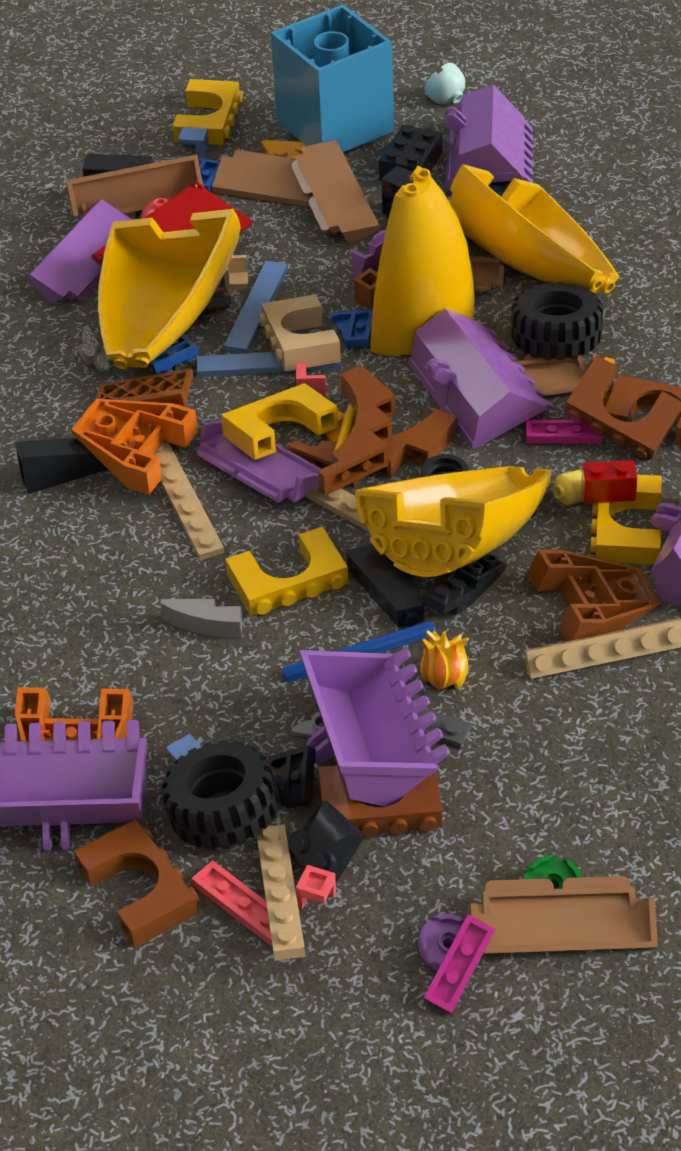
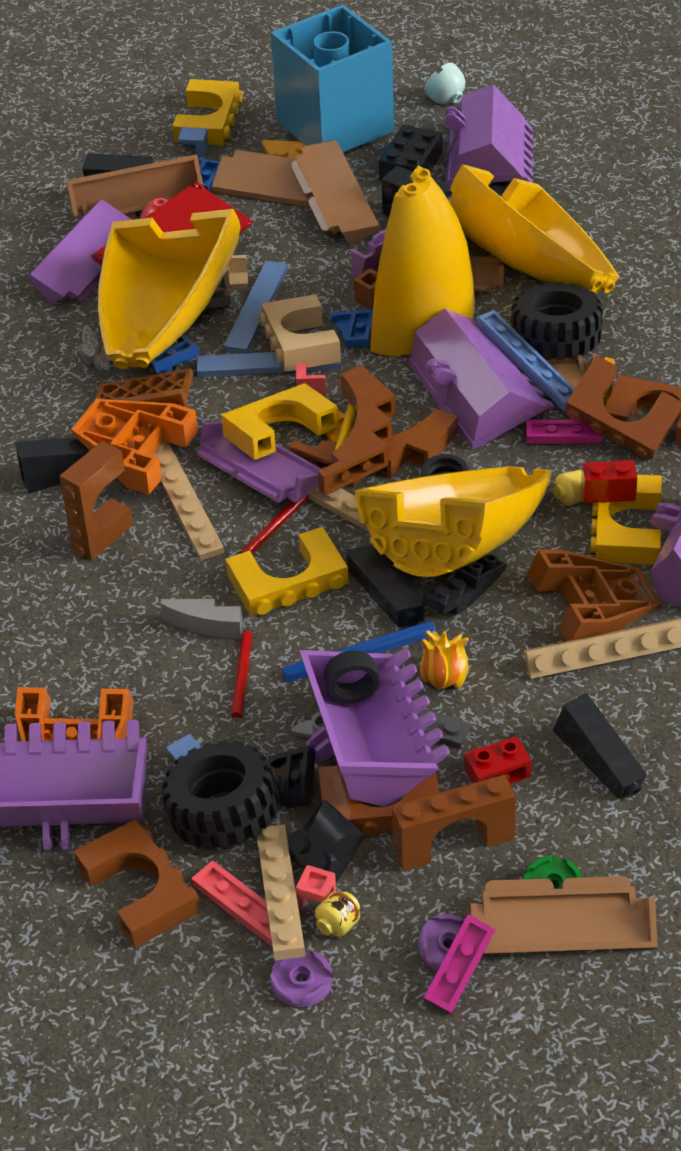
none -> dark orange arch [60,441,133,560]
none -> red bar [231,630,252,718]
none -> red bar [240,494,309,554]
none -> medium lavender plate [271,950,332,1007]
none -> light yellow head [315,891,360,937]
none -> black tyre [323,650,380,703]
none -> dark orange arch [392,775,516,872]
none -> red brick [464,736,532,784]
none -> medium blue tile [475,310,574,414]
none -> black slope [553,693,647,799]

